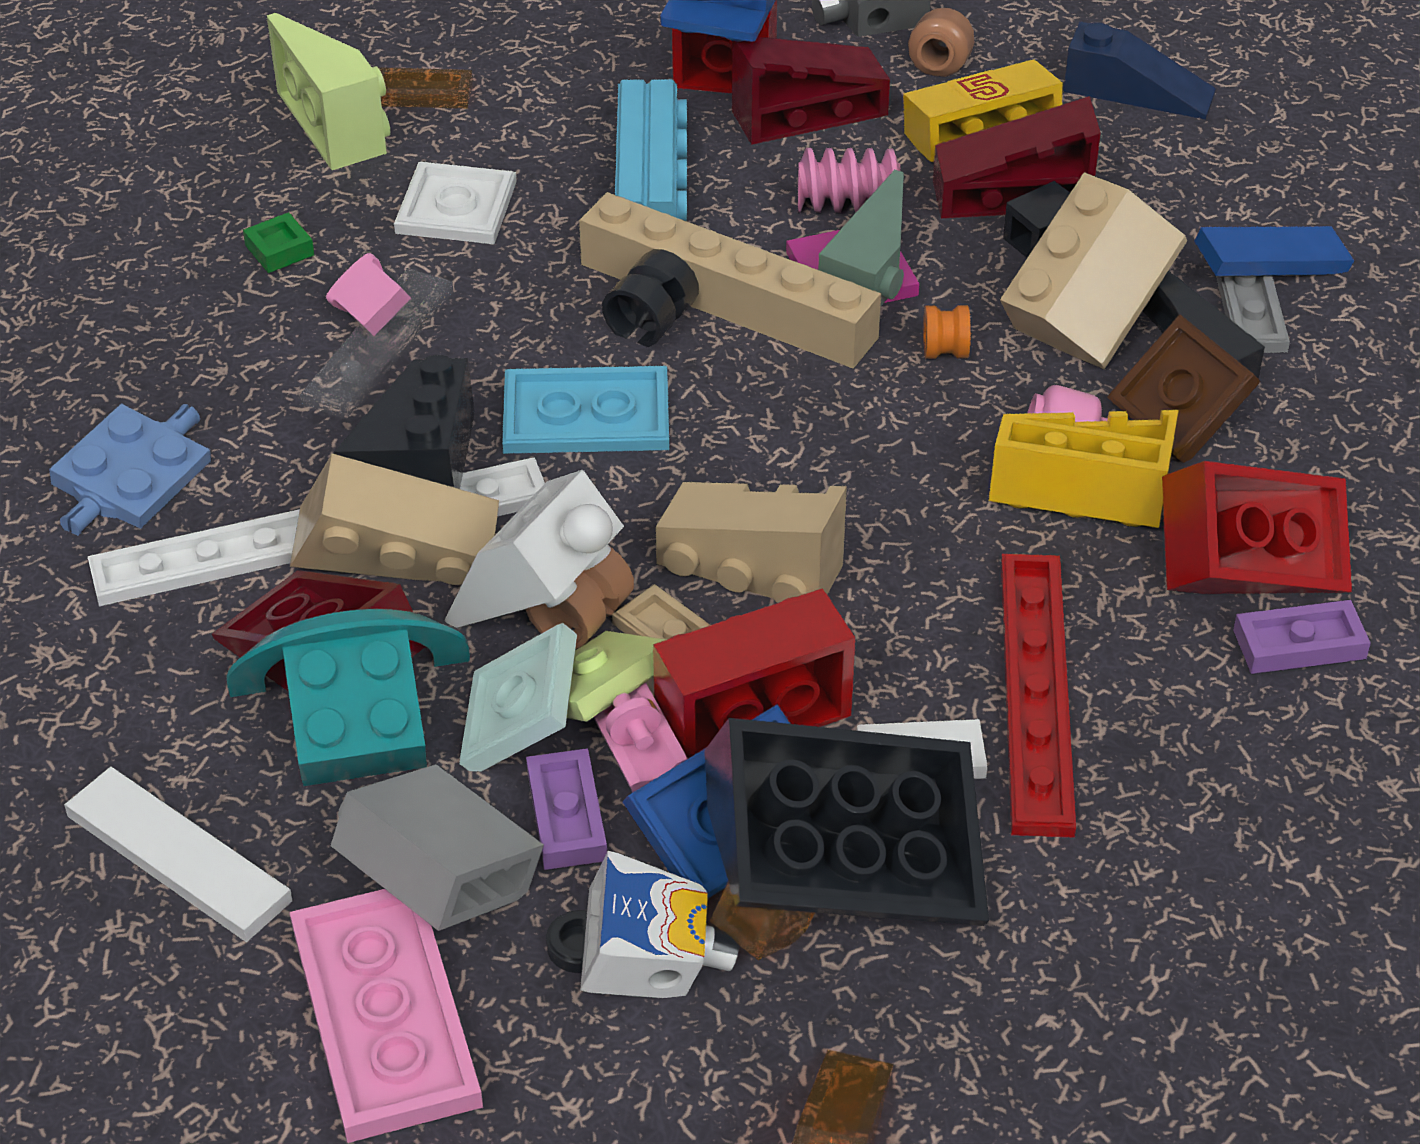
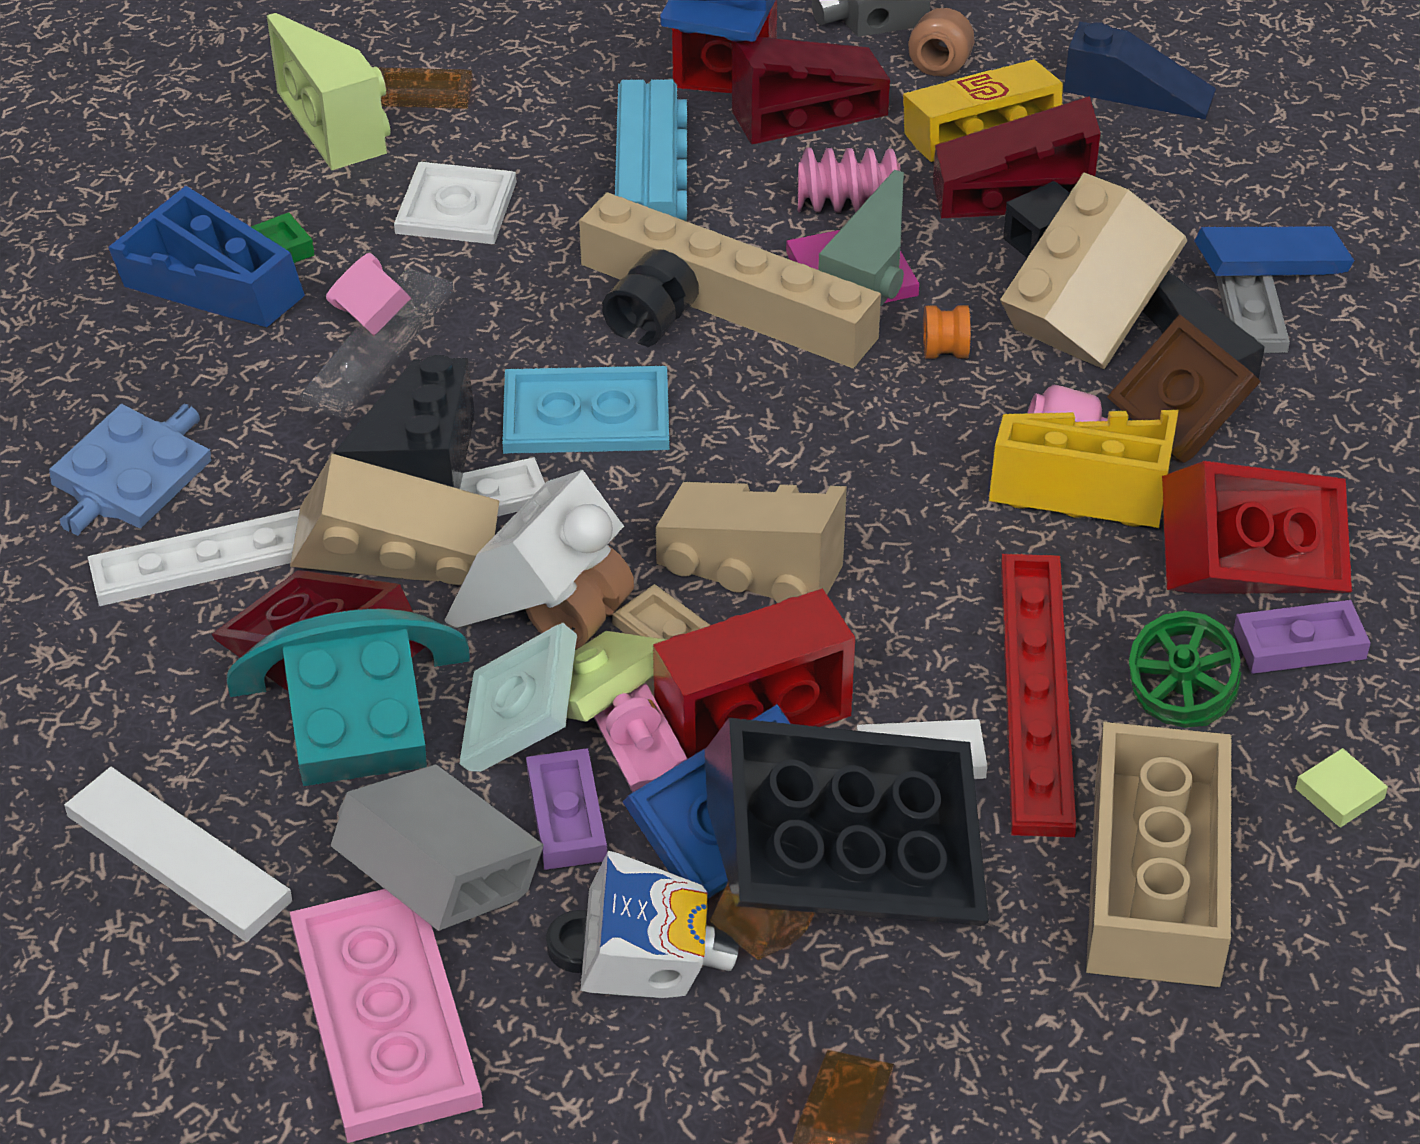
none -> blue wedge [108,186,305,327]
none -> tan brick [1086,722,1231,987]
none -> green wheel [1129,611,1241,728]
none -> yellowish green tile [1295,748,1388,828]

